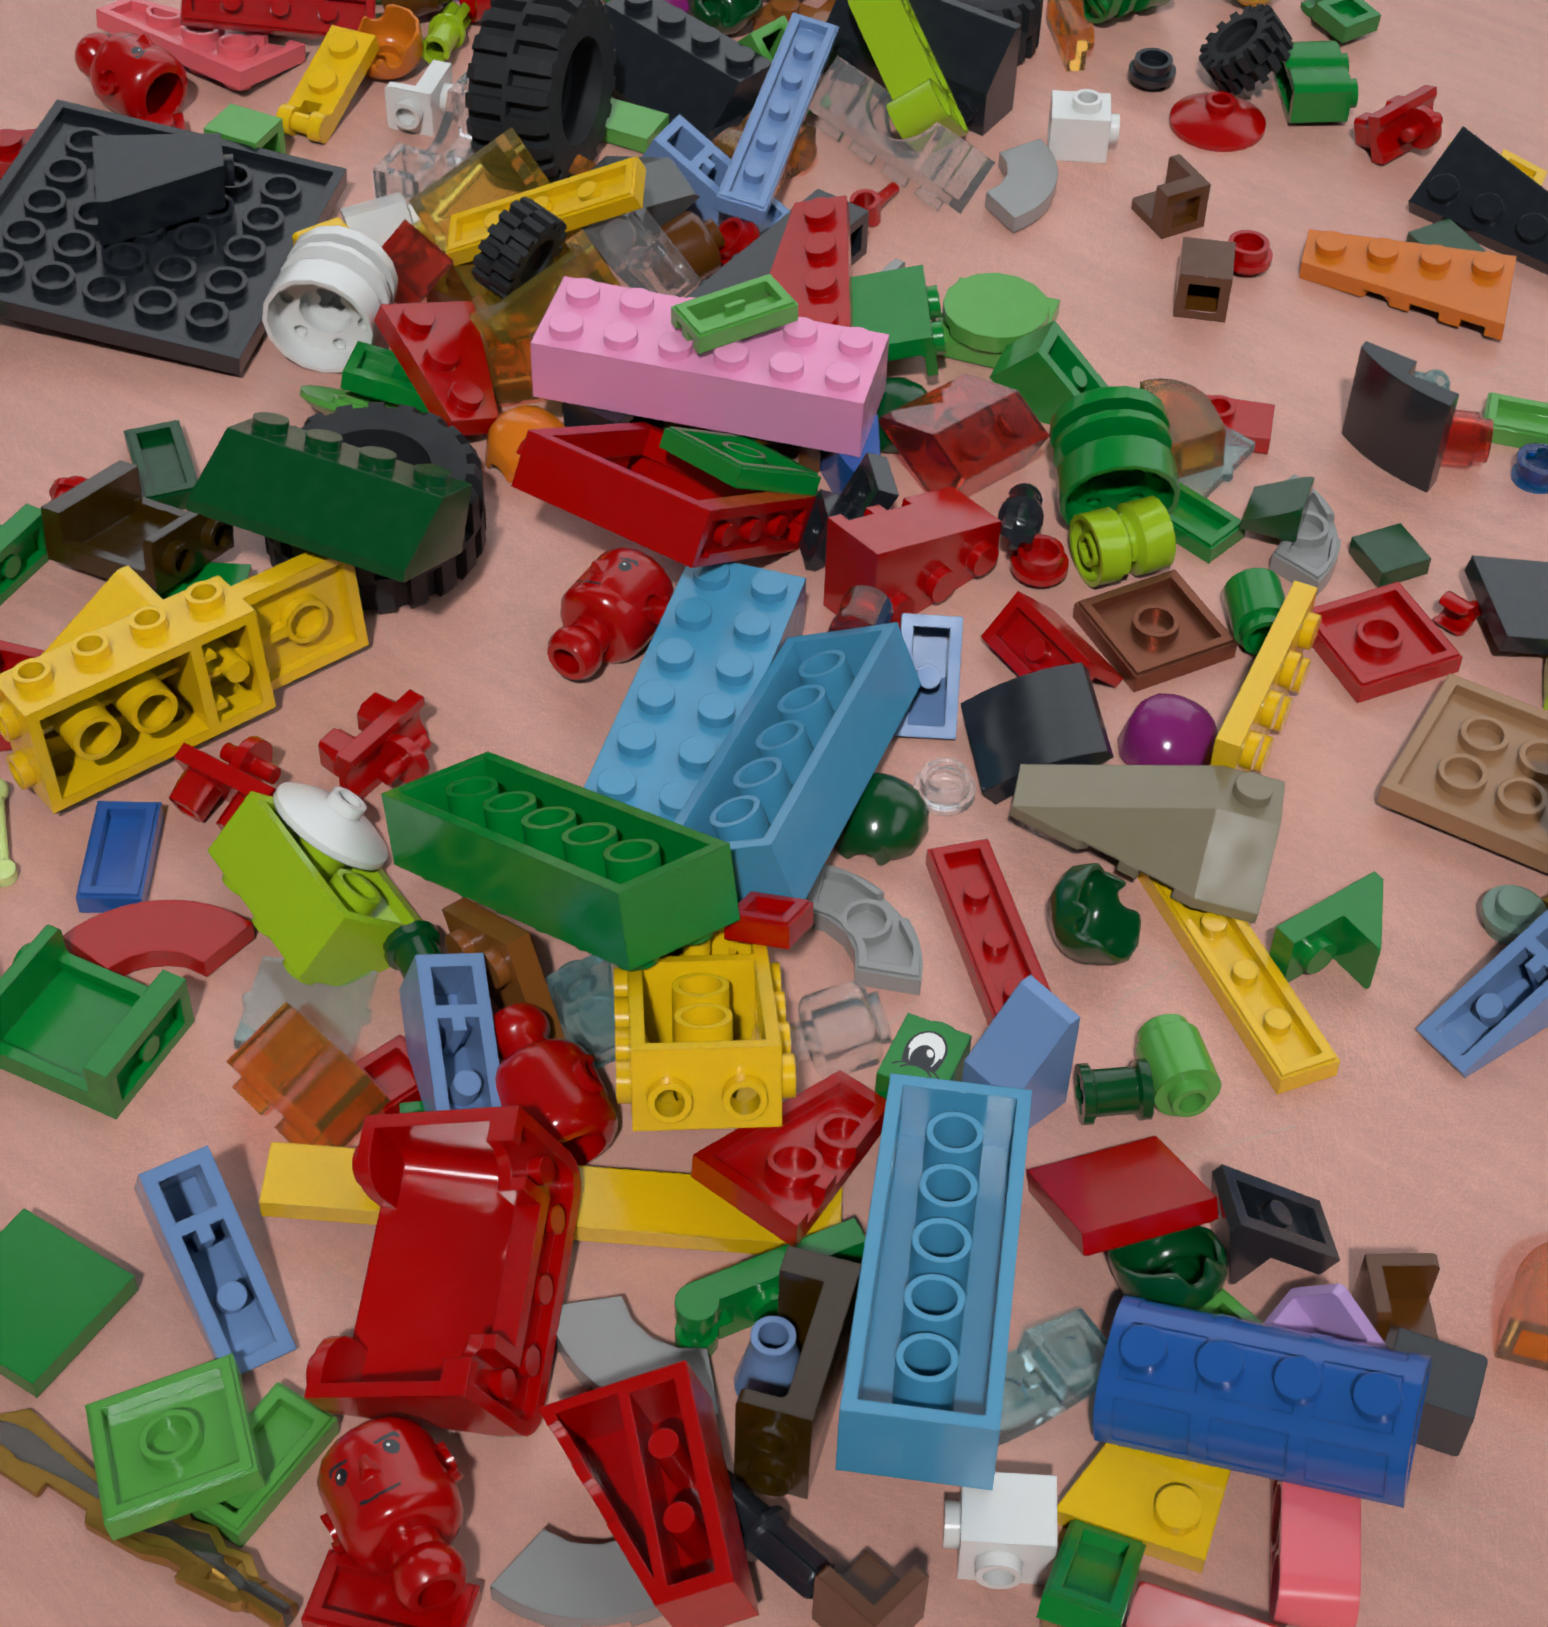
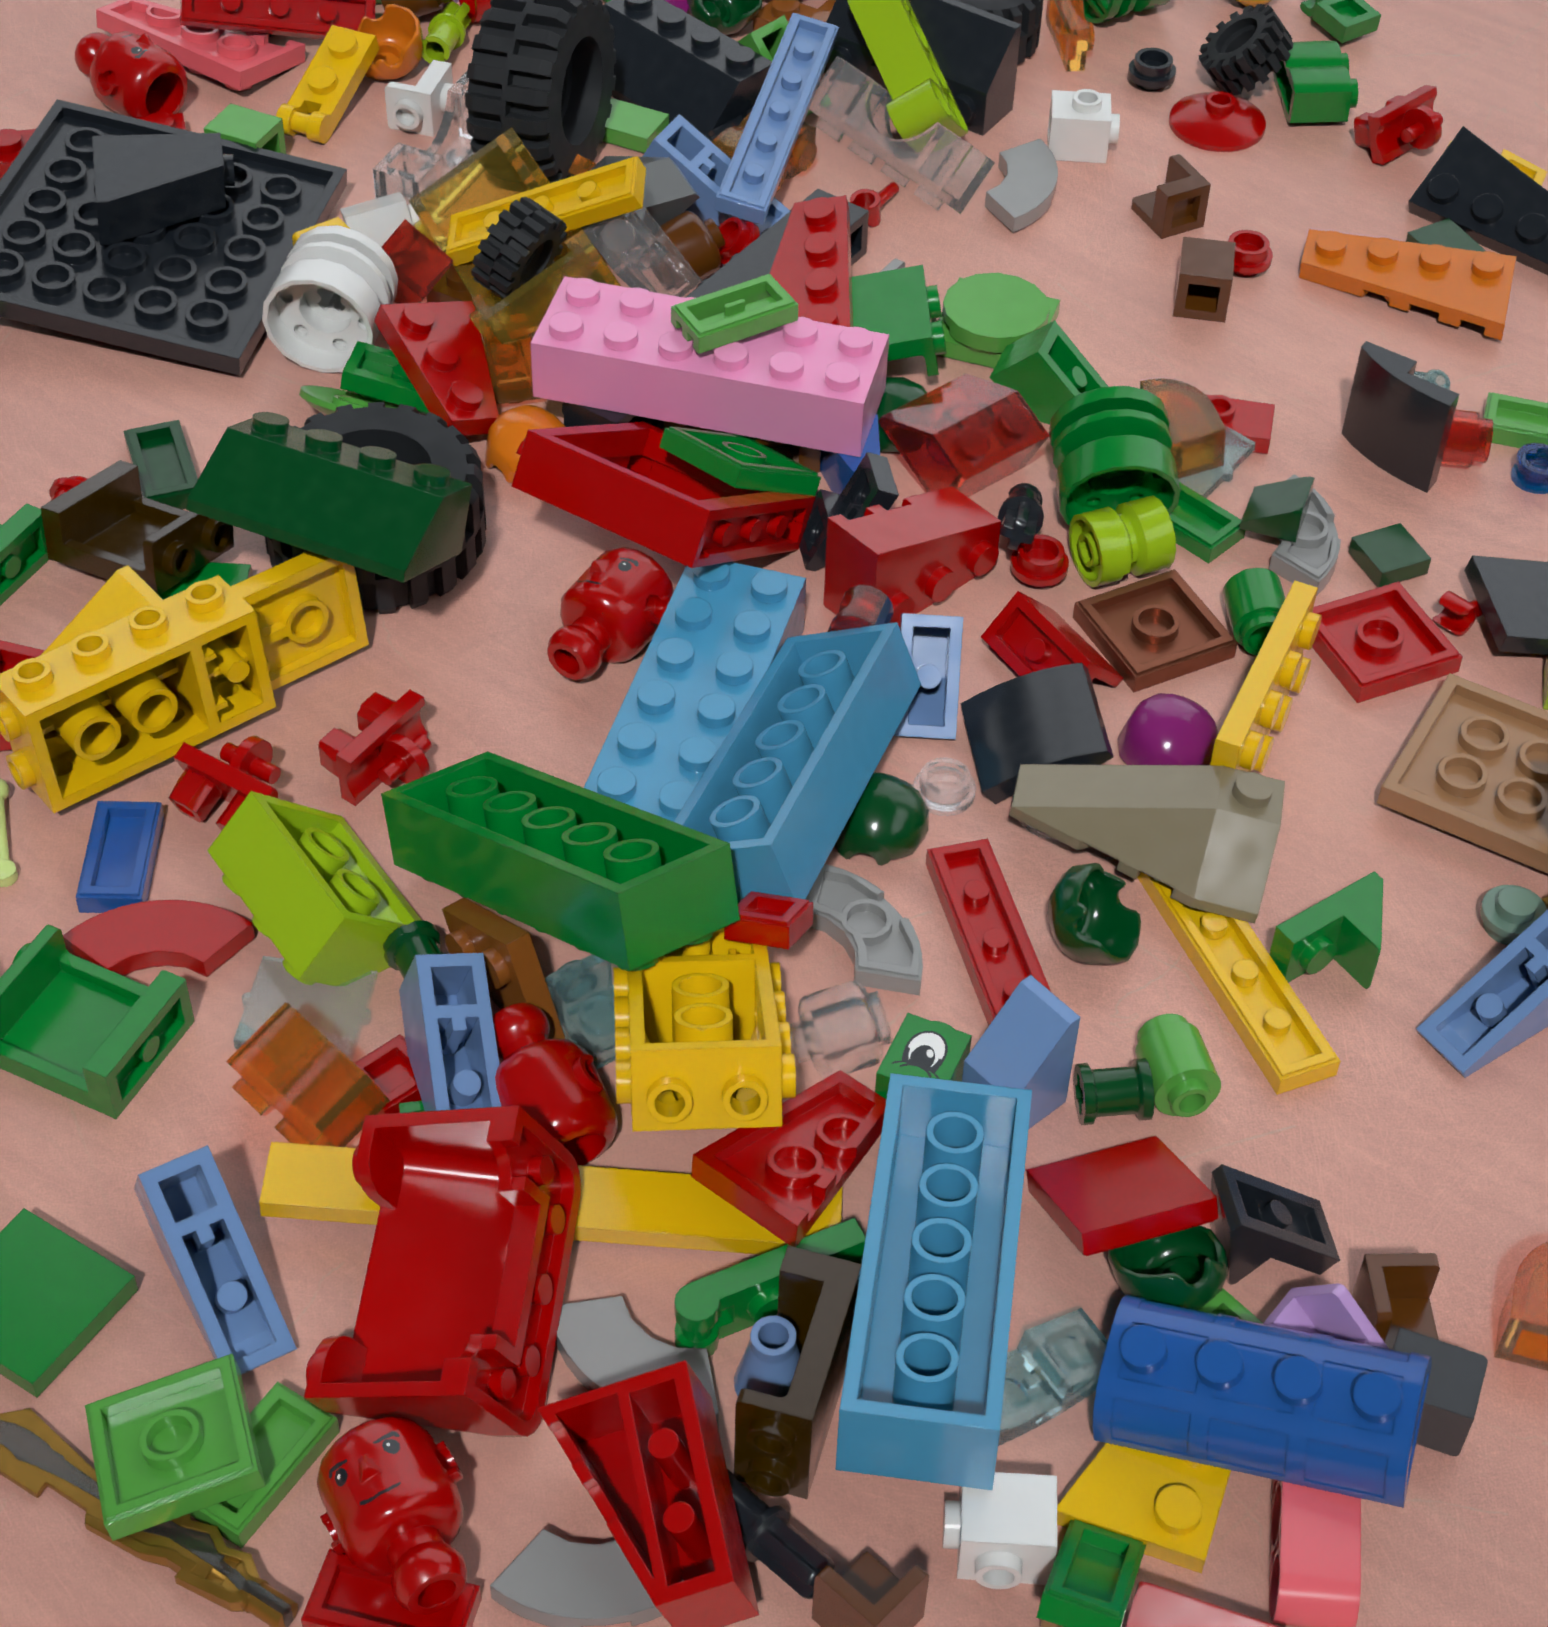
white dish [273,782,388,870] -> none

